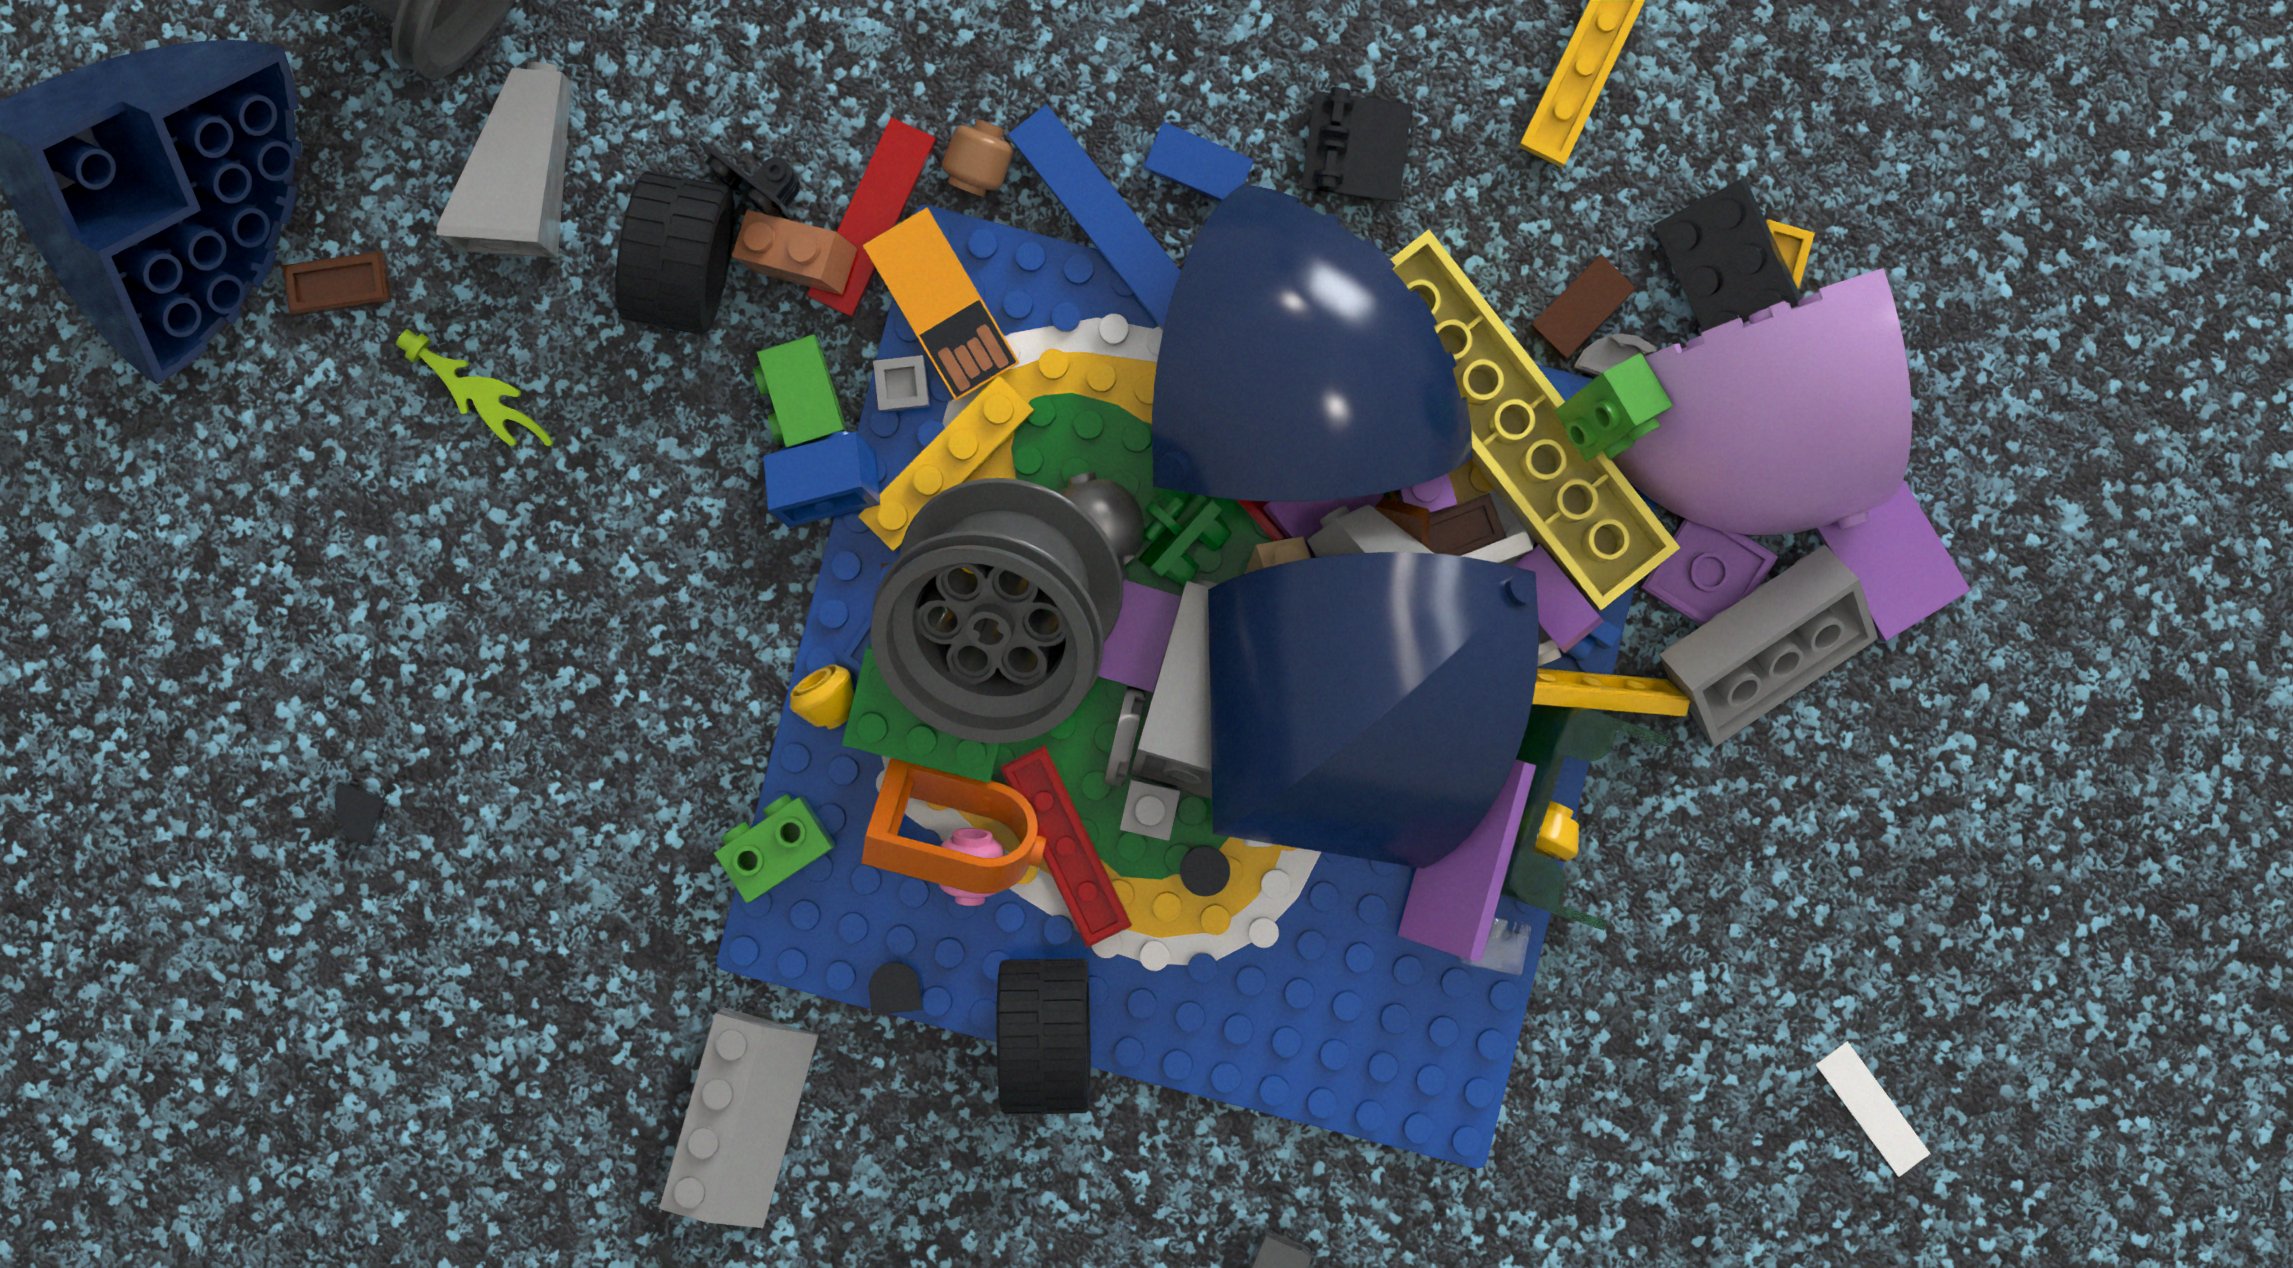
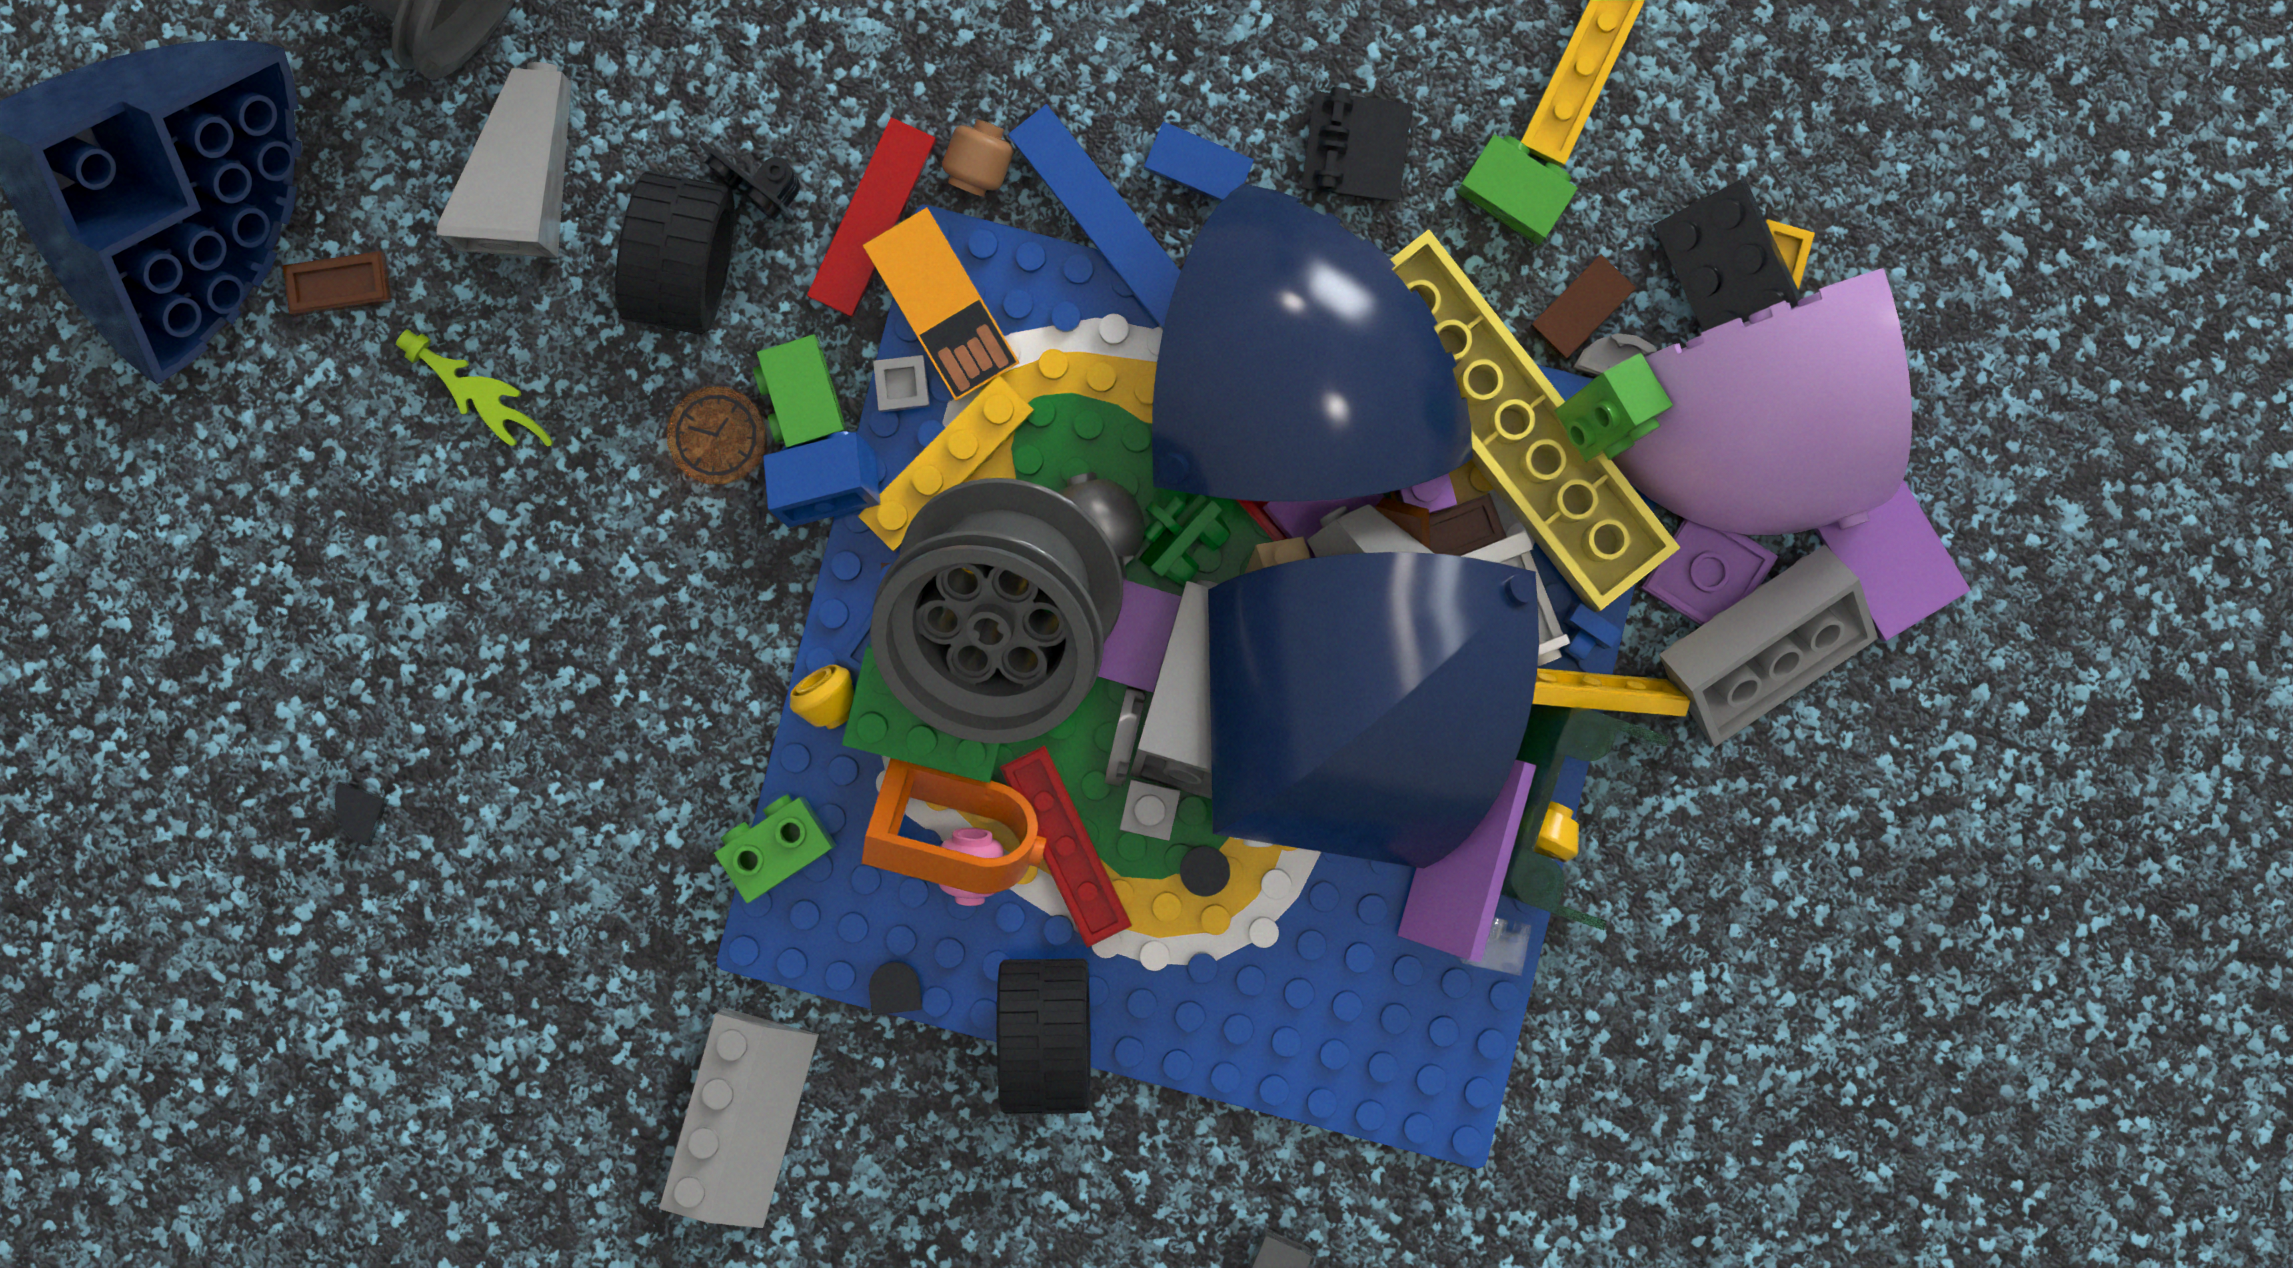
nougat brick [732,209,857,295] -> none
medium lavender tile [1513,544,1604,653] -> none
white sticker [1816,1041,1931,1177] -> none
none -> clear orange tile [667,387,767,485]
none -> bright green brick [1456,134,1578,246]

